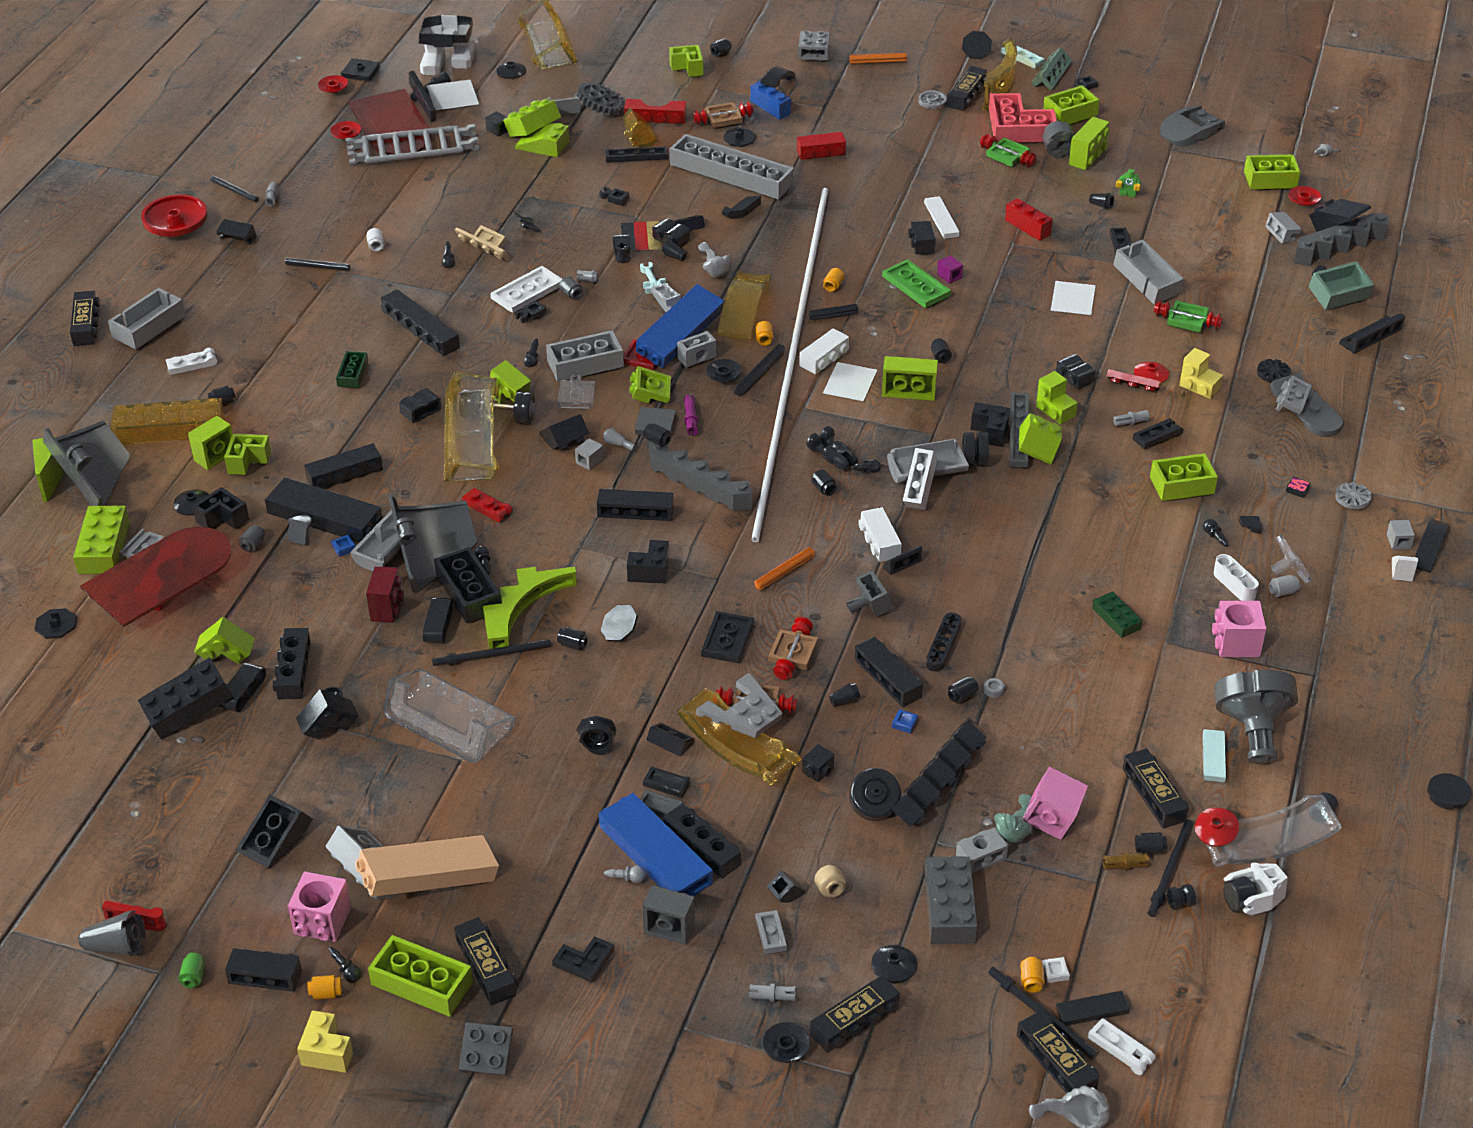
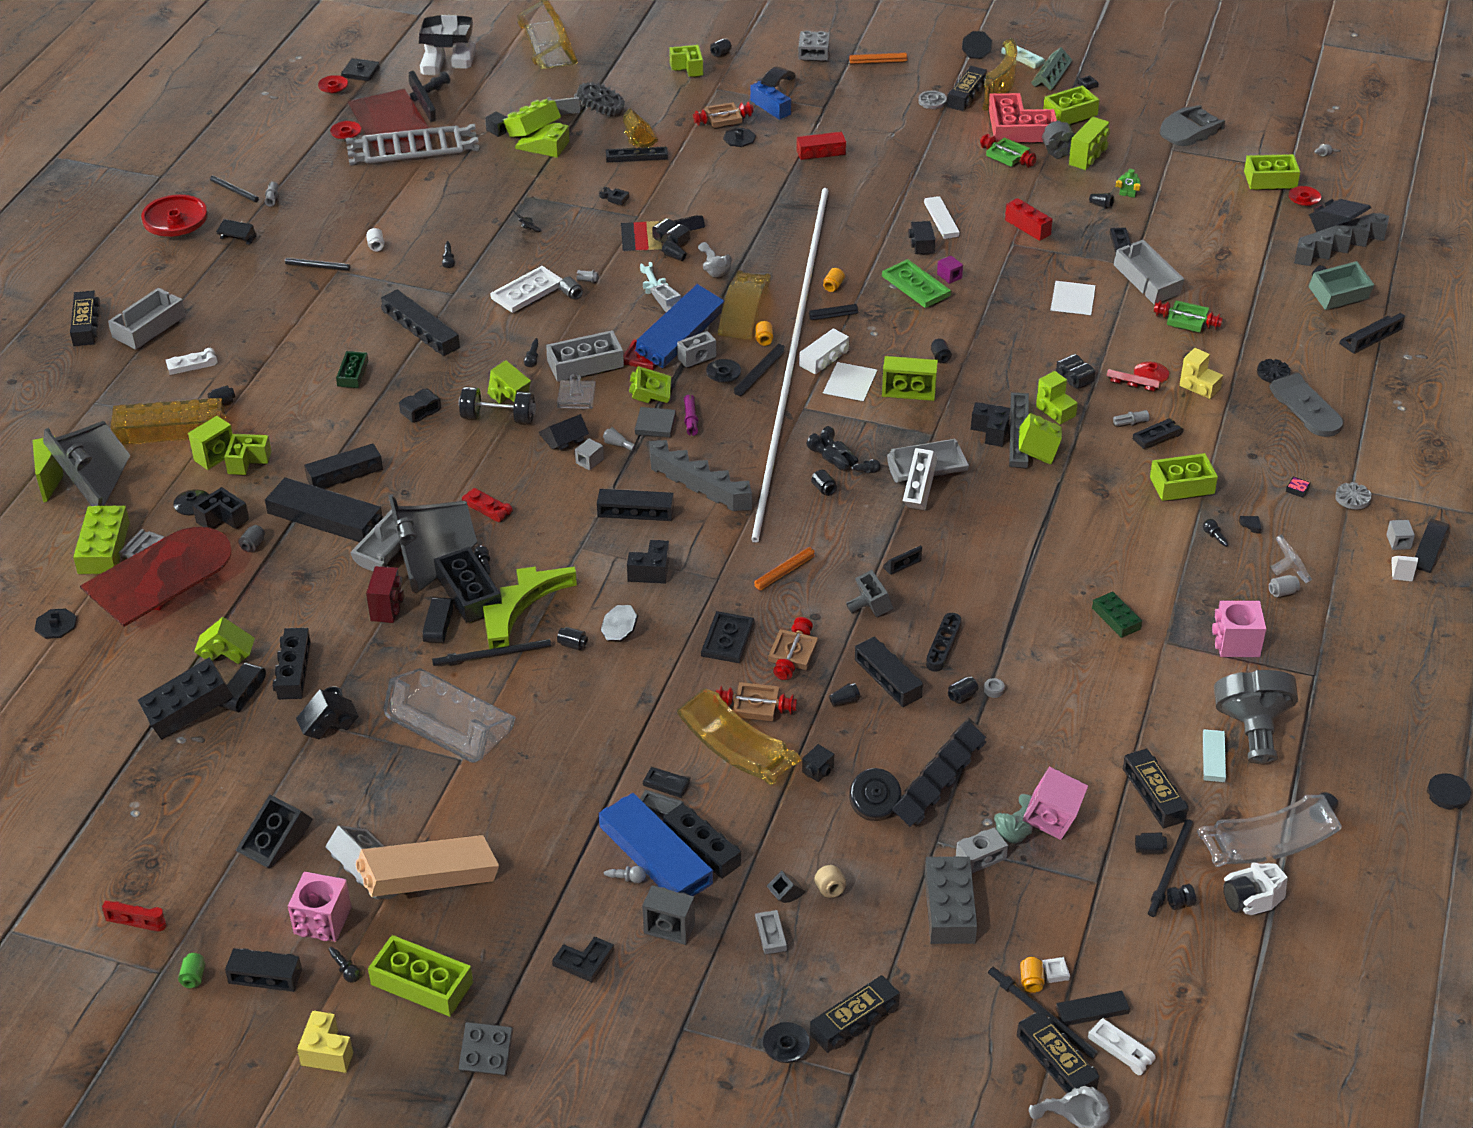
dark grey cone [78,910,146,956] -> none
dark grey tile [288,515,311,545] -> none
light orange brick [308,975,342,1000] -> none
blue tile [331,535,356,557] -> none
white sticker [427,80,479,110] -> none
clear windscreen [444,371,499,482] -> none
black brick [454,917,518,1006] -> none
tan bracket [455,225,510,261] -> none
black dish [496,61,526,79] -> none
black plate [515,300,547,323] -> none
black hat [576,716,616,755] -> none
black piece [613,234,630,263] -> none
red arch [624,99,687,124] -> none
black brick [643,423,671,447] -> none
black slope [647,723,694,756] -> none
light grey brick [670,134,794,199] -> none
light grey wing [696,673,783,738] -> none
black piece [722,196,761,219] -> none
light grey pin [749,983,796,1002] -> none
white brick [859,507,901,562] -> none
black dish [871,945,917,983] -> none
blue tile [892,709,918,734] -> none
black wheel [962,432,989,465] -> none
pearl gold pin [1102,853,1149,870] -> none
red dish [1195,808,1239,847] -> none
white beam [1214,554,1259,601] -> none
light grey hinge [1265,212,1302,244] -> none
light grey bracket [1276,376,1312,414] -> none

